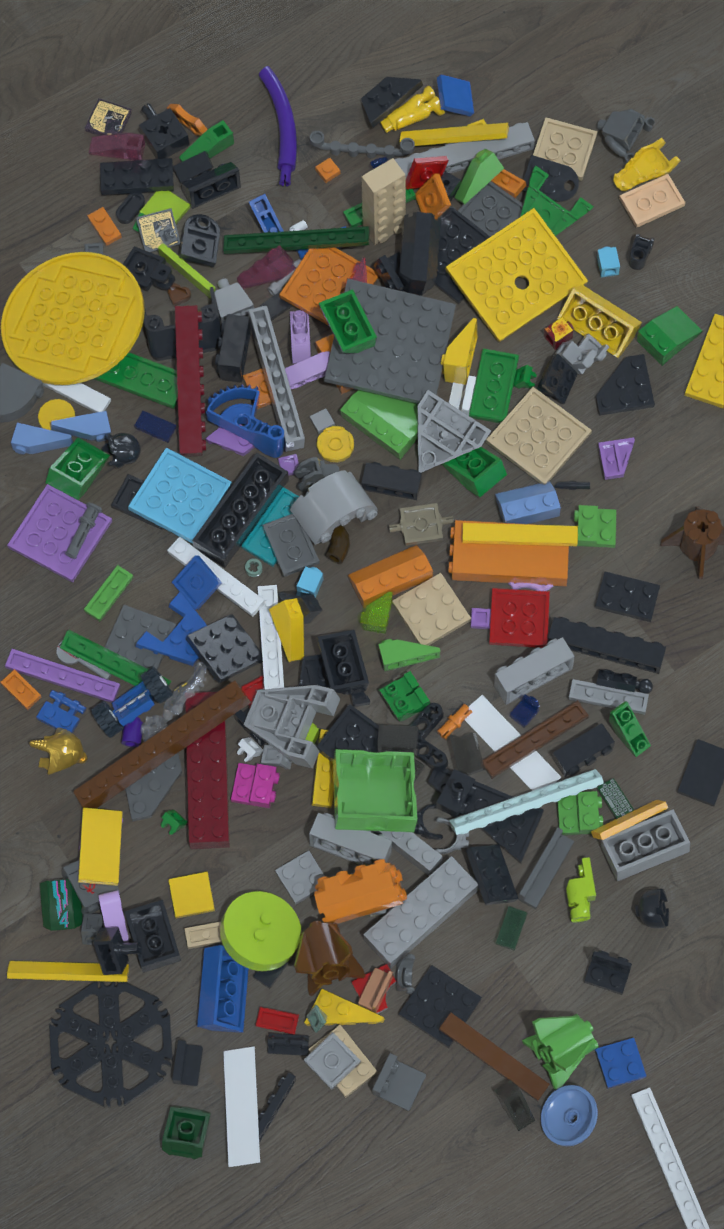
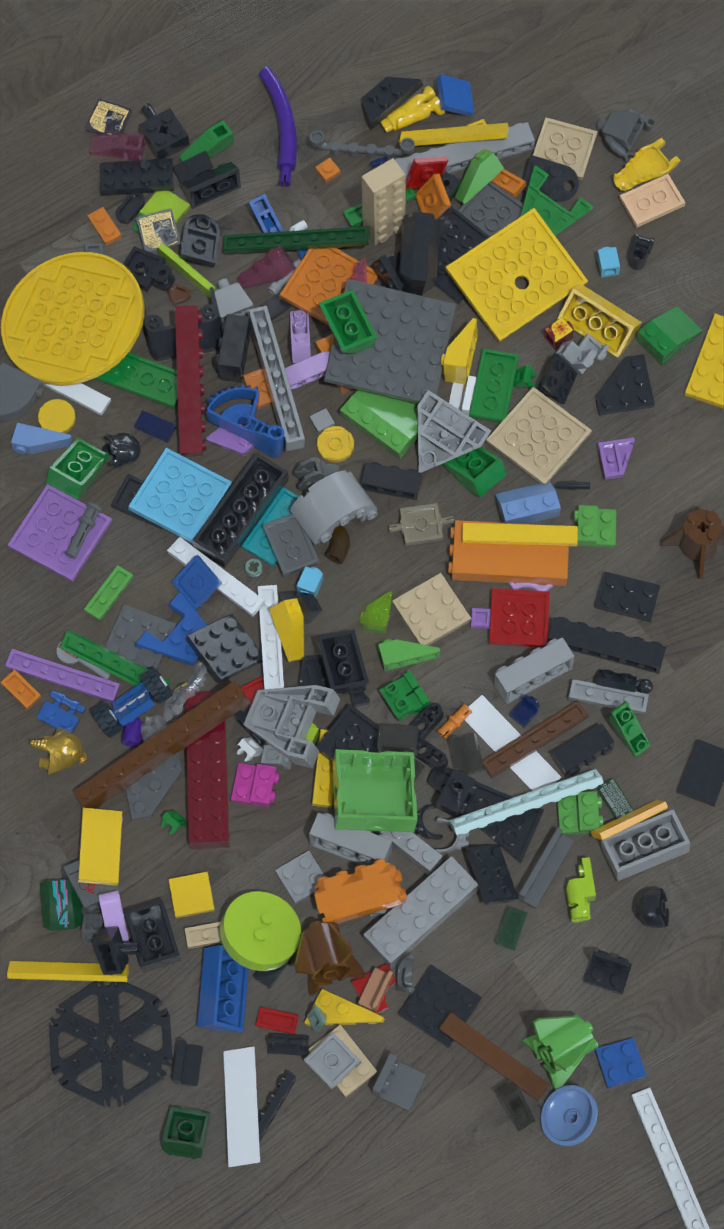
medium blue slope [50,411,111,442] -> none
orange tile [167,104,208,136] -> none
medium lavender tile [278,454,299,476] -> none
orange slope [348,545,433,608] -> none

